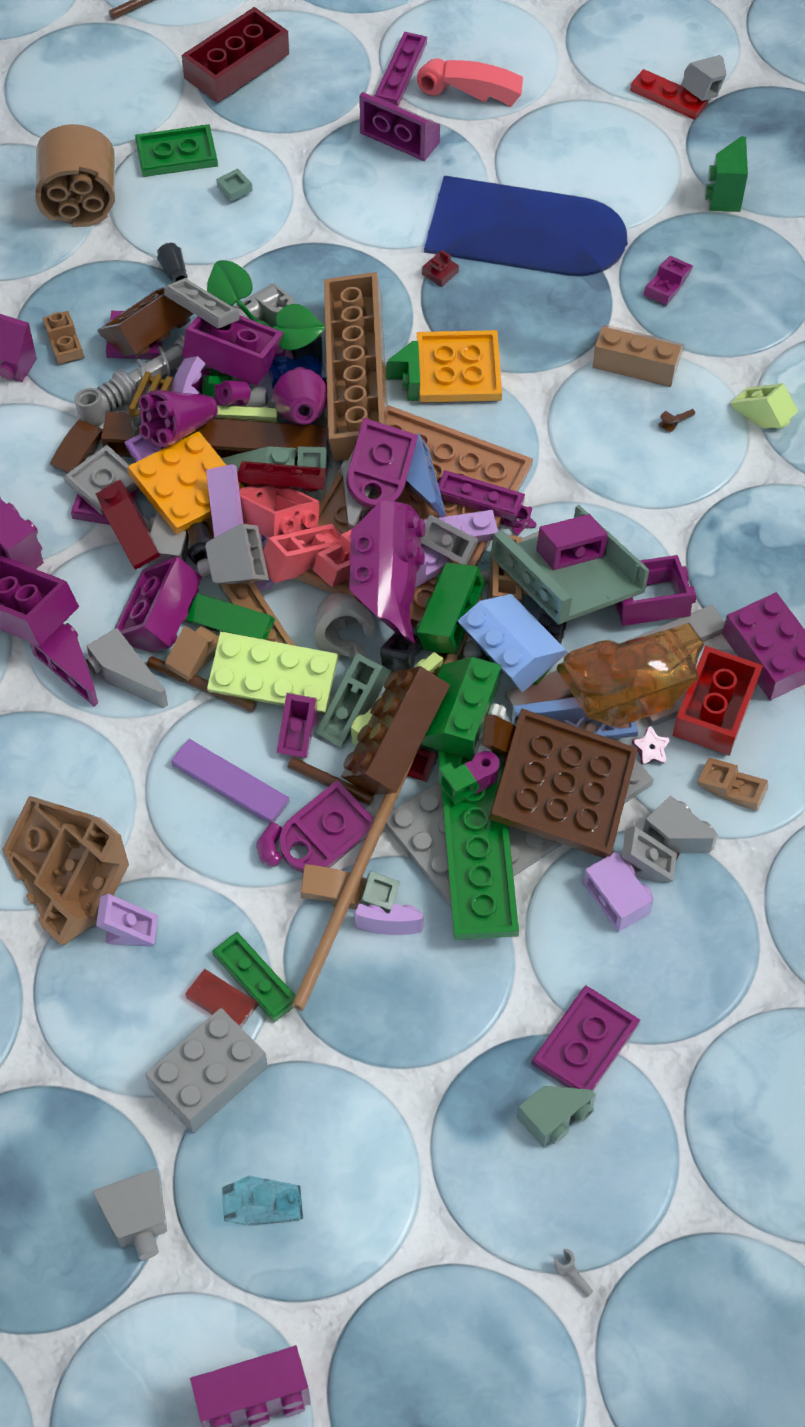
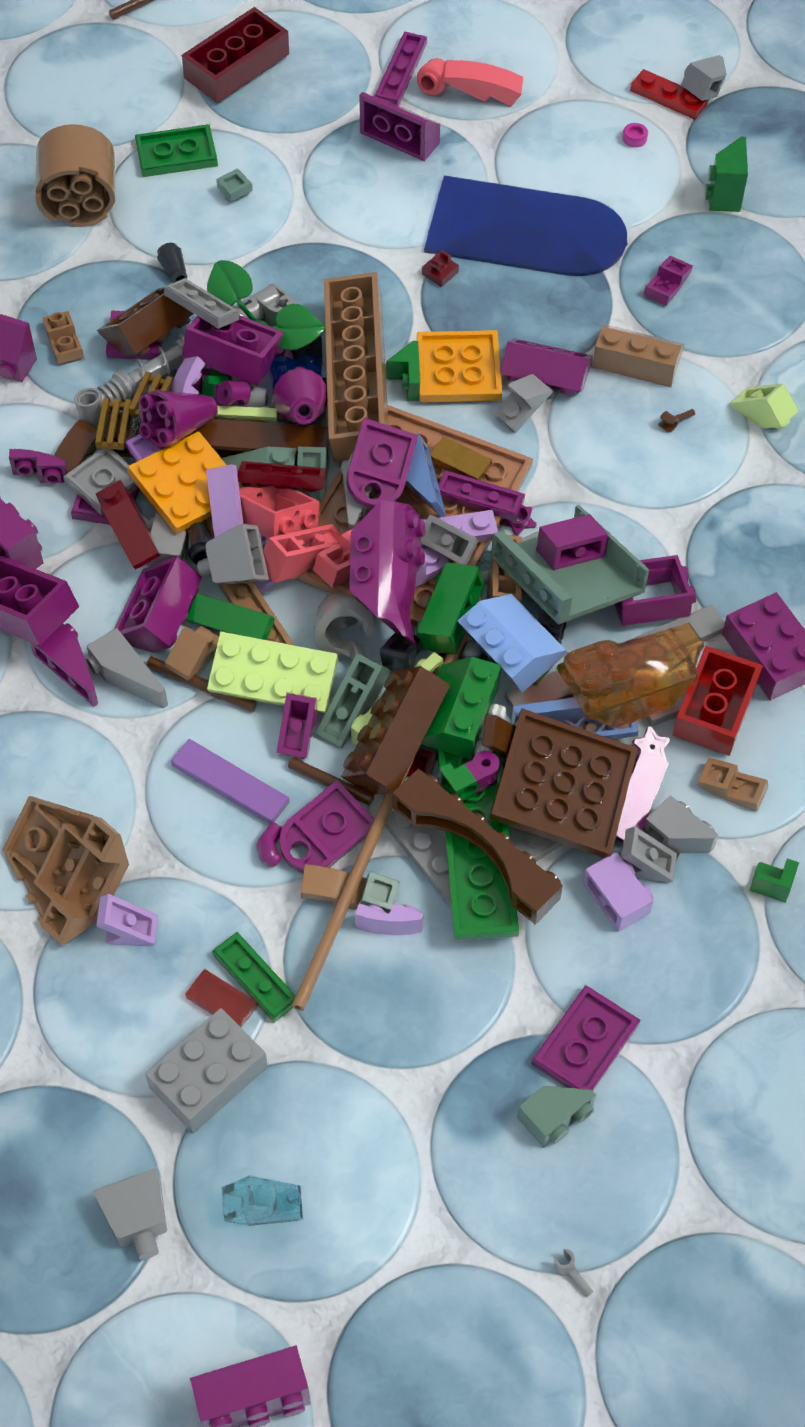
none -> magenta slope [9,449,68,484]
none -> pearl gold tile [95,398,131,450]
none -> reddish brown arch [392,768,563,925]
none -> pearl gold tile [430,436,492,481]
none -> light grey slope [494,374,553,433]
none -> magenta slope [500,338,593,395]
none -> tile [616,750,669,843]
none -> dark pink tile [622,123,648,147]
none -> green panel [749,858,799,903]

